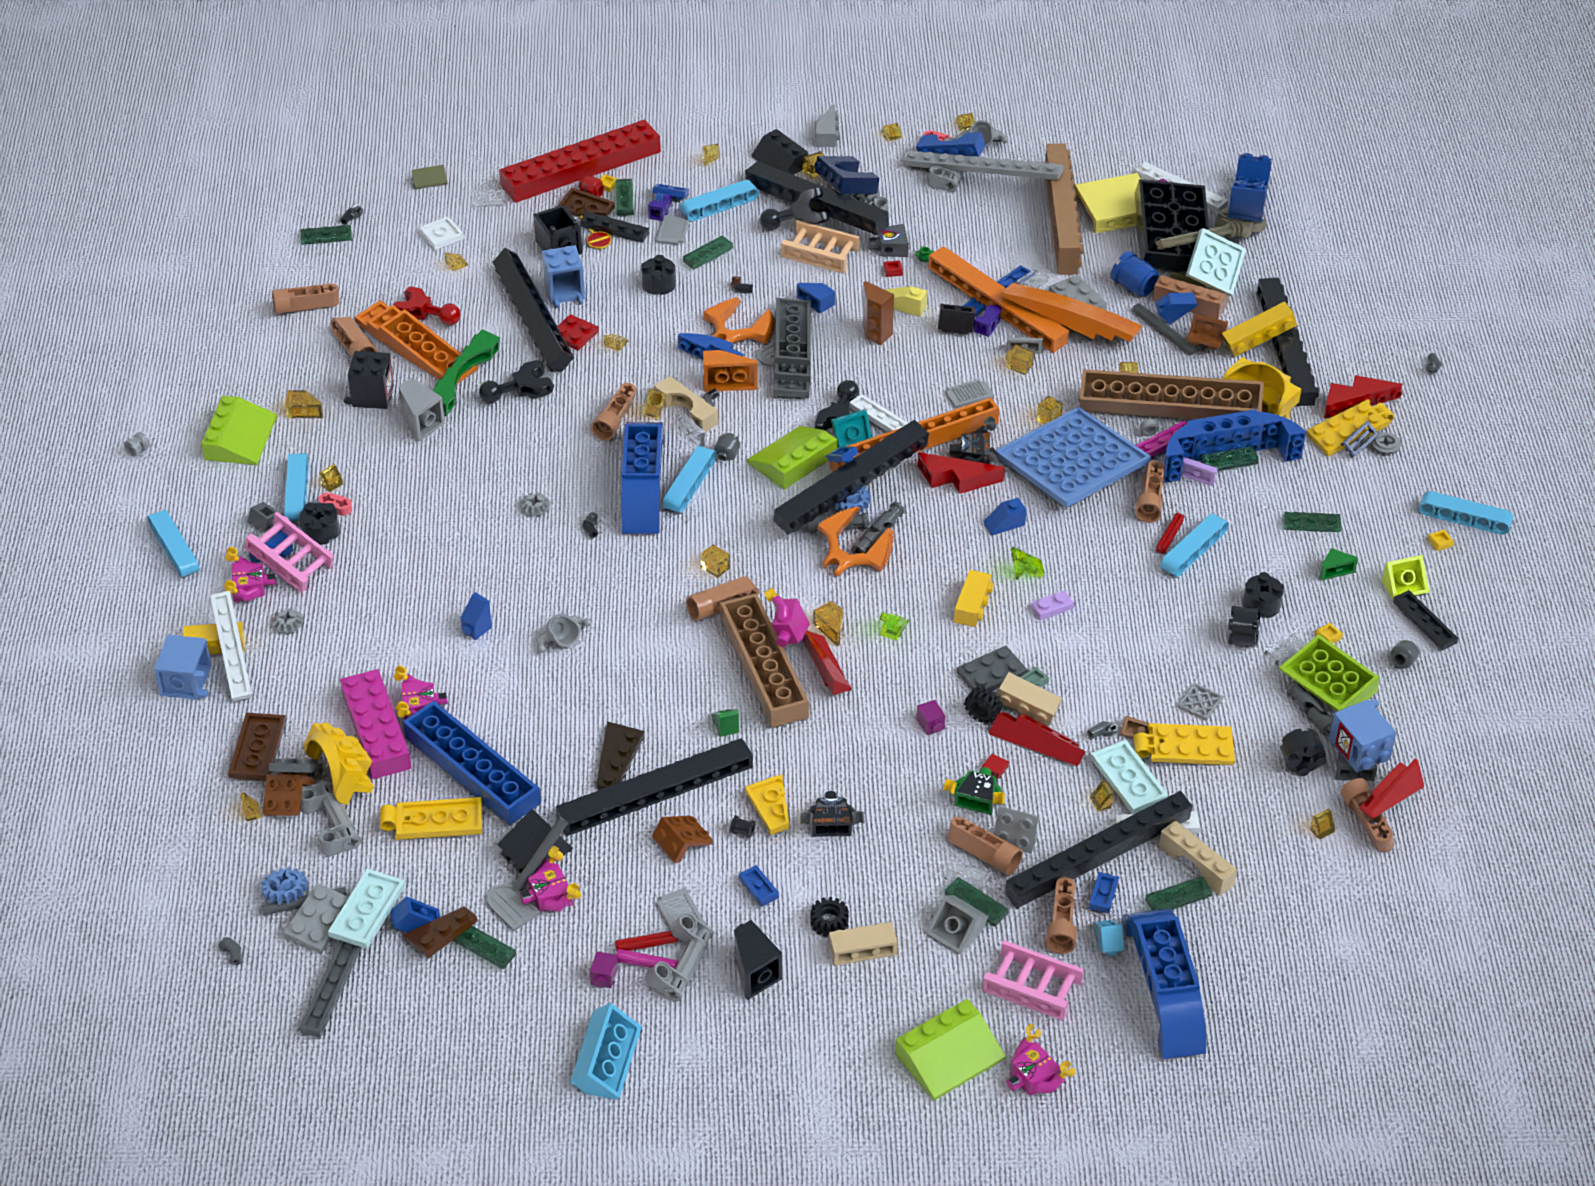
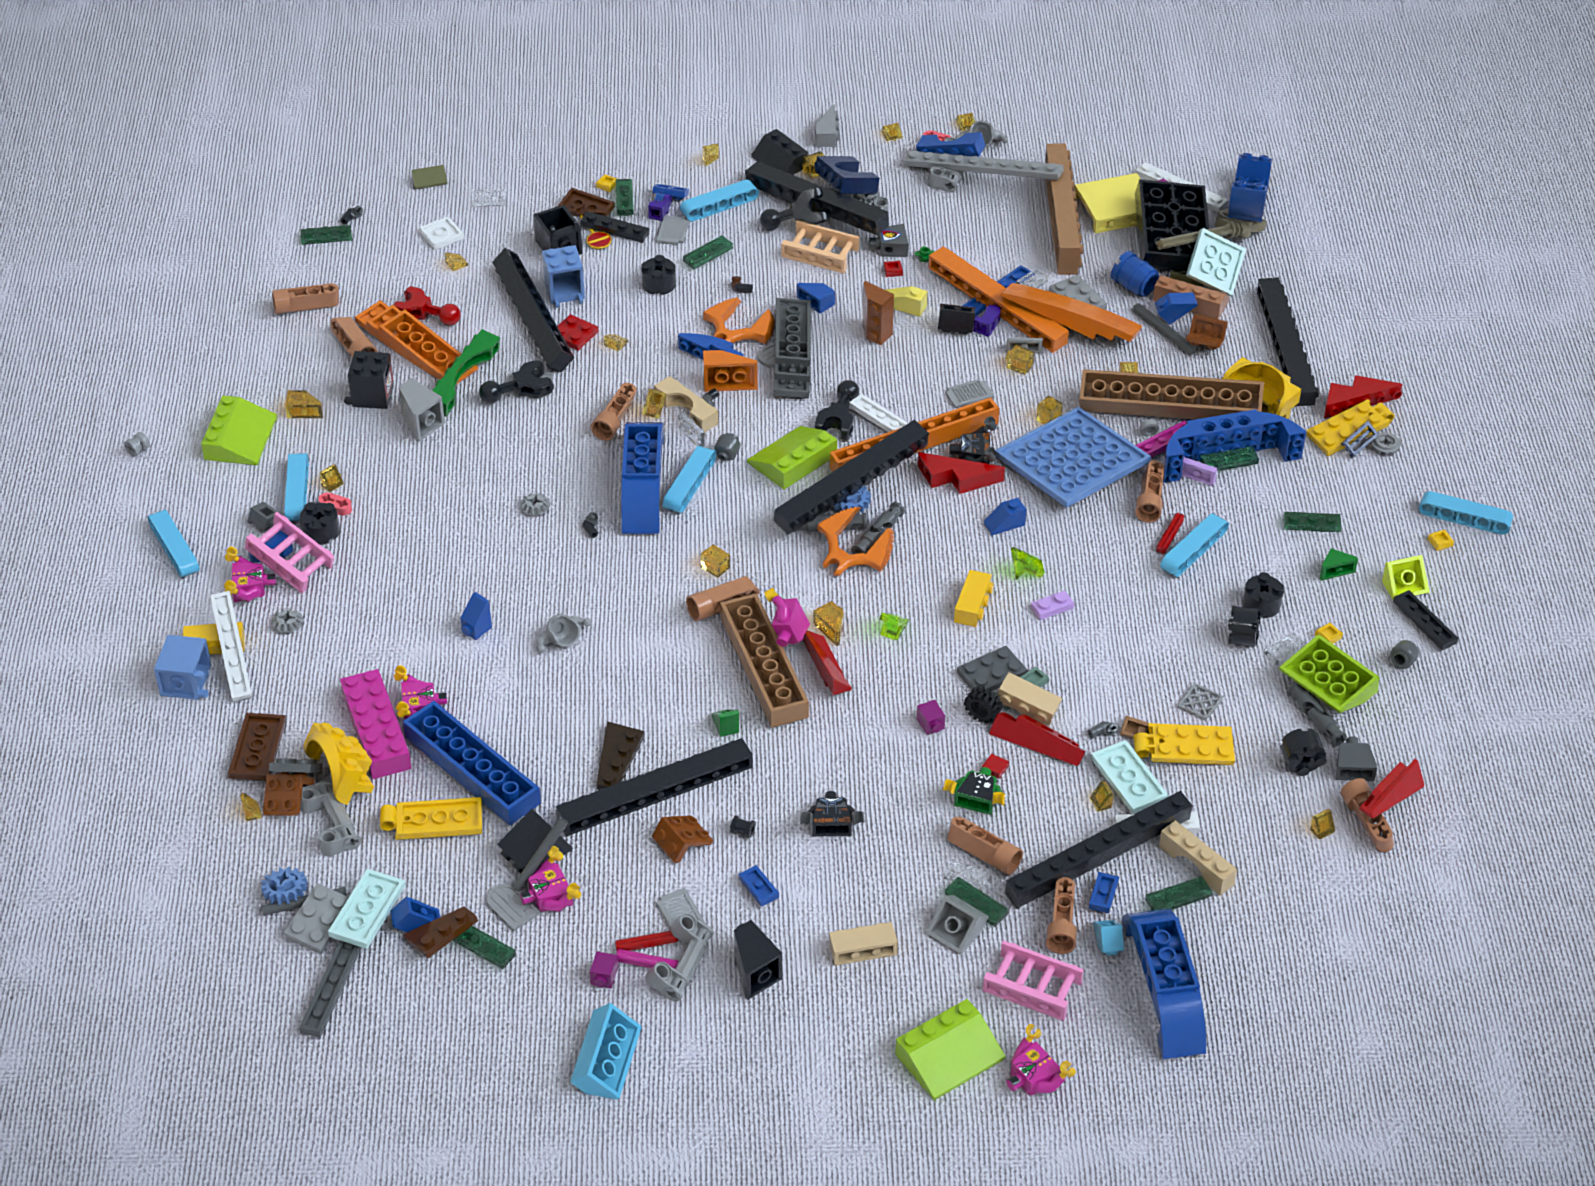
dark grey arm [218,937,241,965] -> none
red brick [499,119,661,203] -> none
red head [579,176,604,197] -> none
yellow wing [745,774,789,835] -> none
black tyre [810,897,849,937] -> none
blue plate [826,447,859,464] -> none
teal plate [831,409,872,448] -> none
light grey hinge [994,806,1039,854] -> none
yellow brick [1222,301,1297,357] -> none
medium blue container [1329,699,1396,773] -> none
dark grey arm [1426,353,1442,373] -> none

